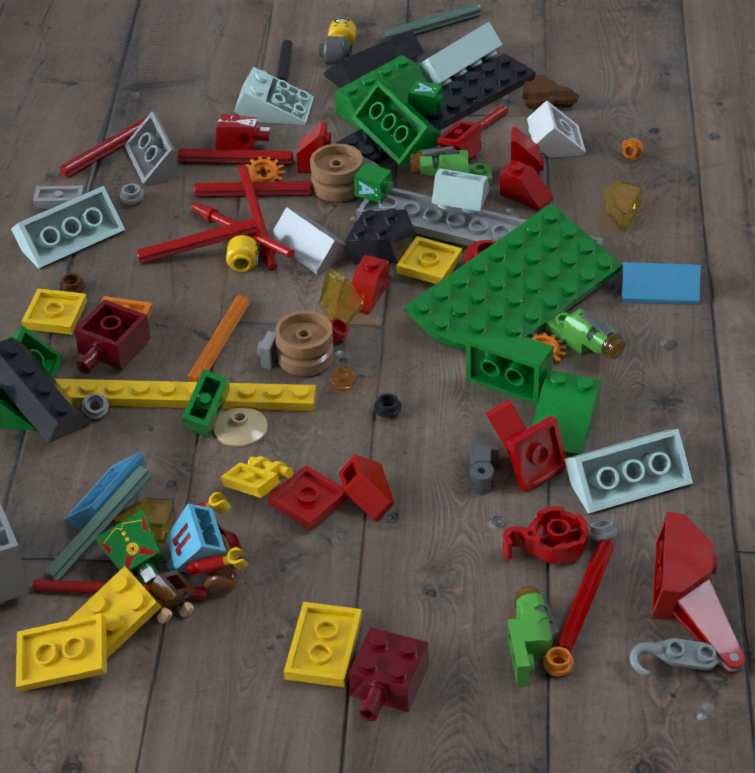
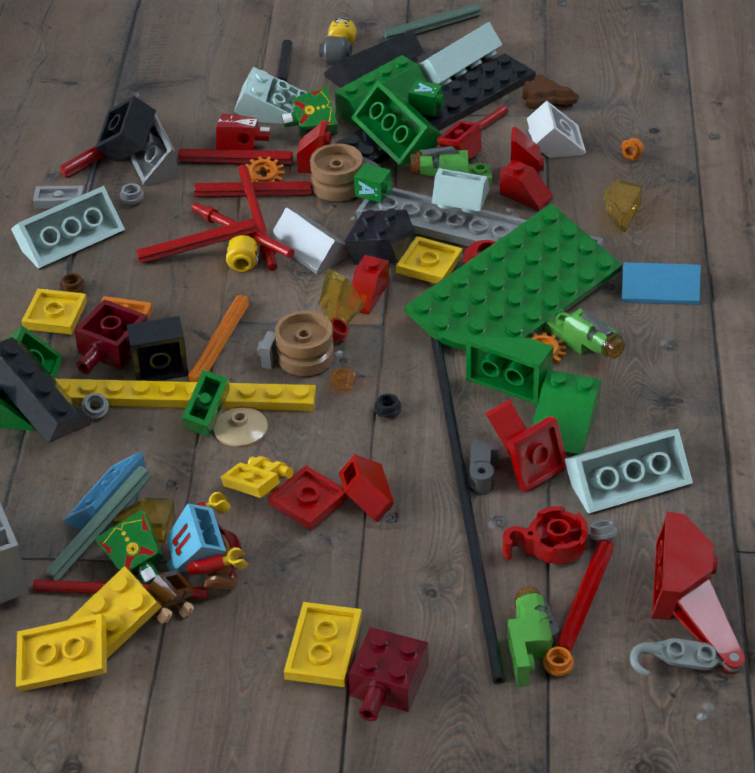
none -> black brick [95,96,156,162]
none -> black brick [127,316,189,381]
none -> green torso [281,86,338,137]
none -> black piece [430,336,505,684]

